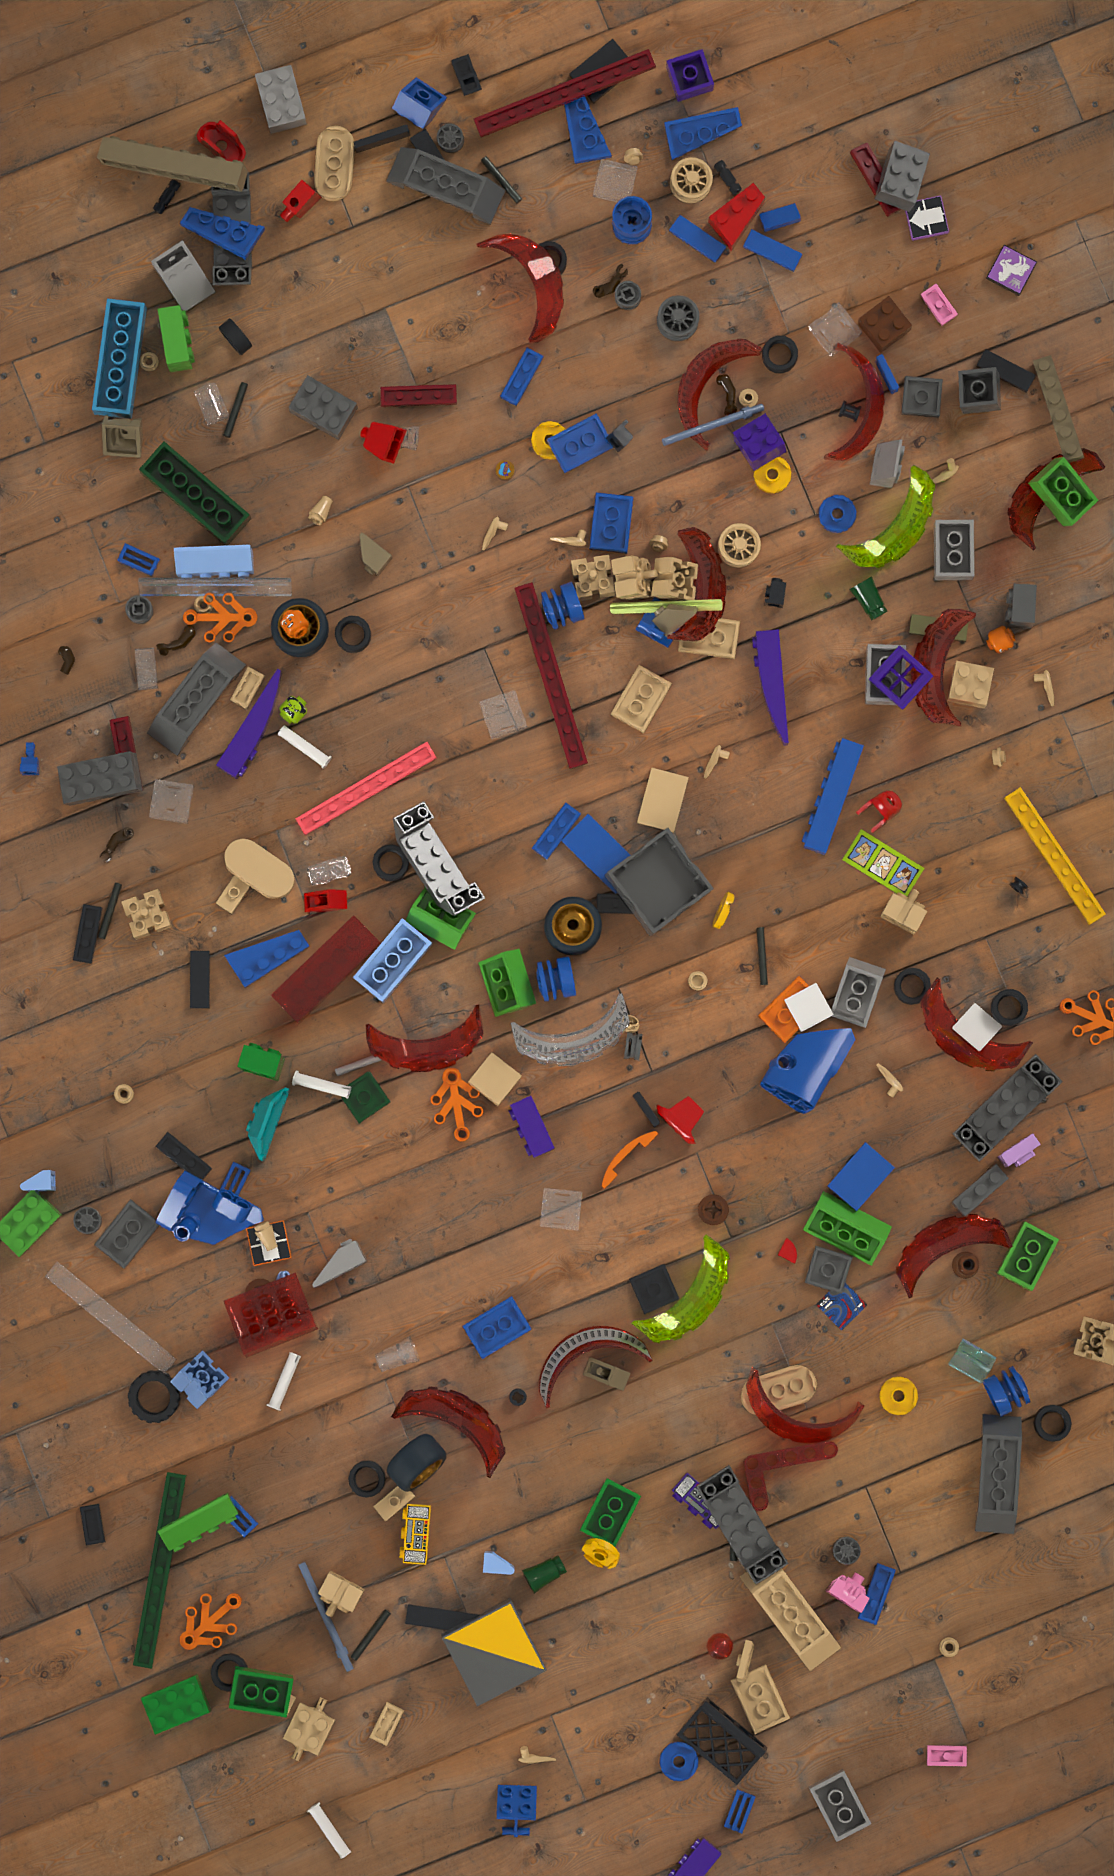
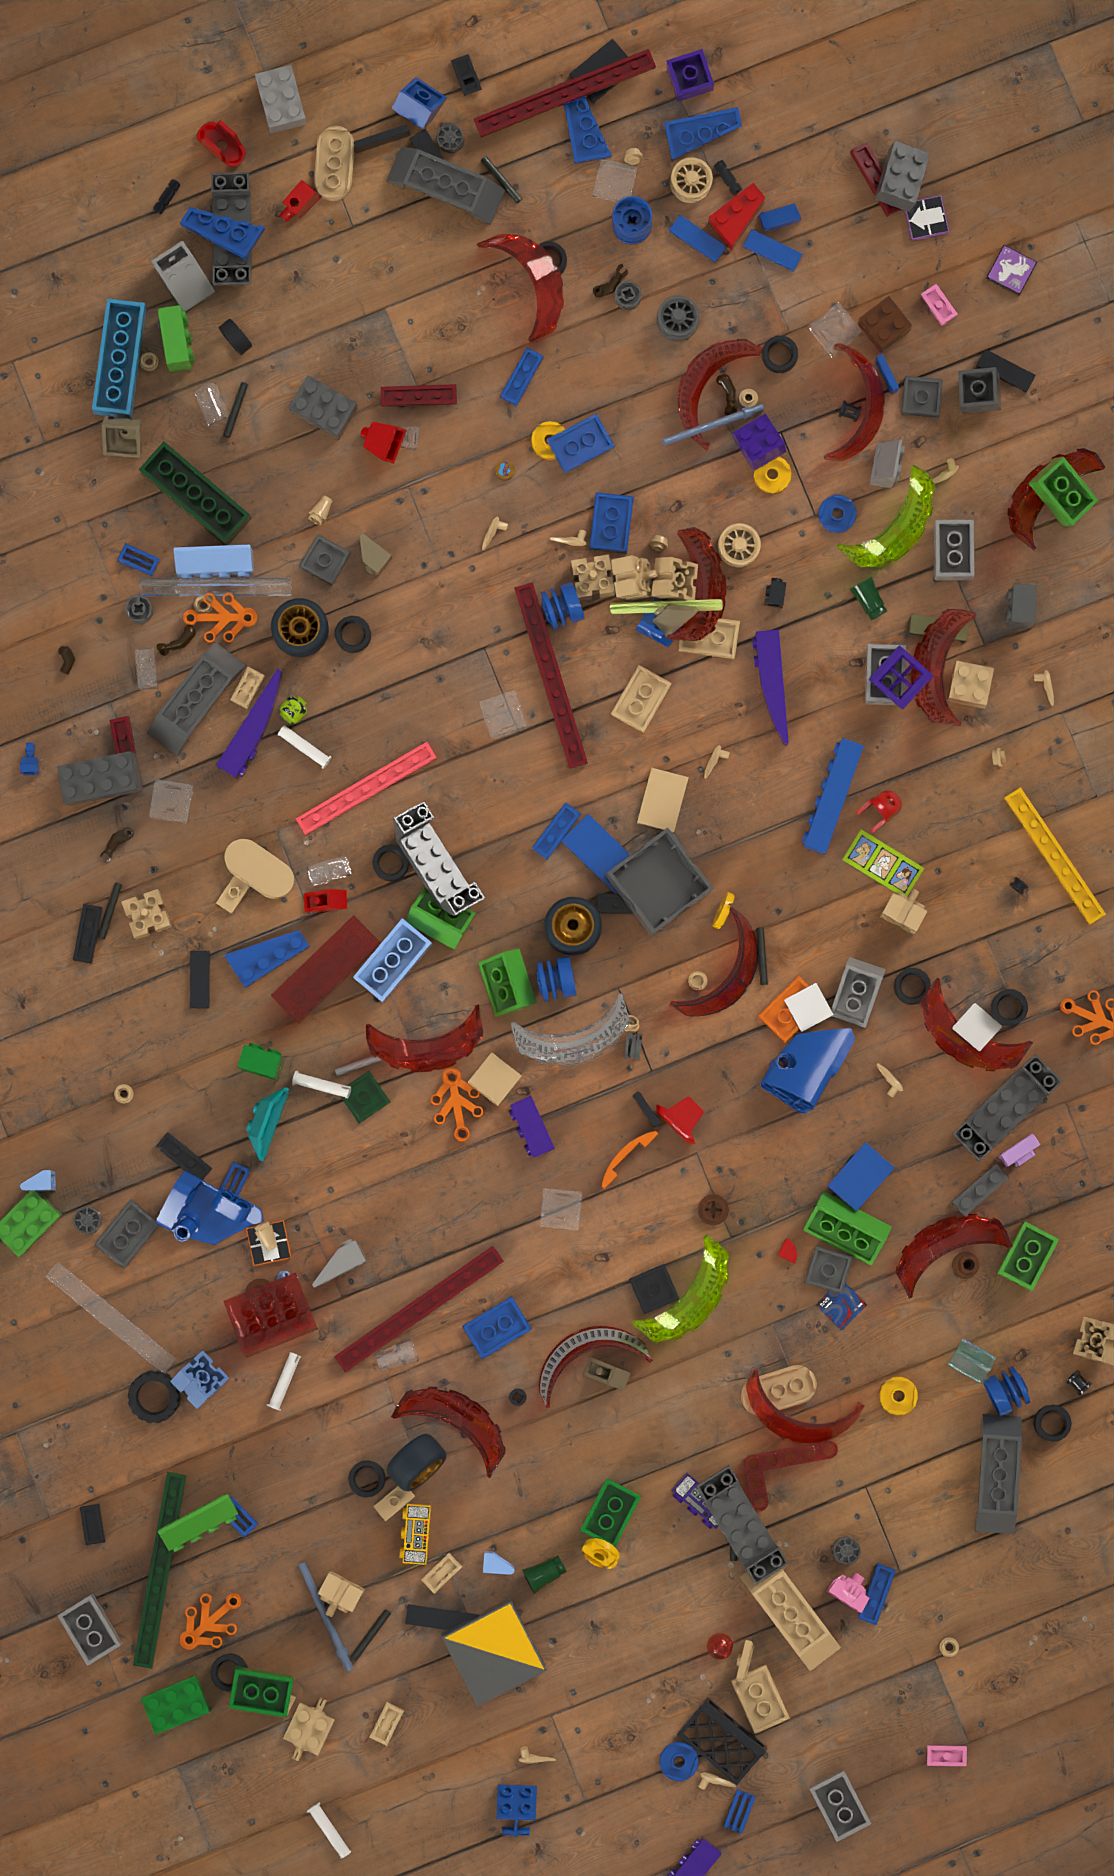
dark tan brick [97,136,248,192] -> none
orange head [280,610,309,639] -> none
black panel [605,419,633,452] -> none
orange head [986,625,1016,654] -> none
dark tan plate [1033,355,1084,463] -> none
none -> light grey brick [57,1594,123,1666]
none -> dark grey tile [299,534,351,586]
none -> dark red plate [334,1246,504,1372]
none -> tan plate [421,1553,463,1594]
none -> clear red windscreen [669,907,758,1017]
none -> tan bar [698,1772,736,1790]
none -> black bush [1066,1370,1092,1396]

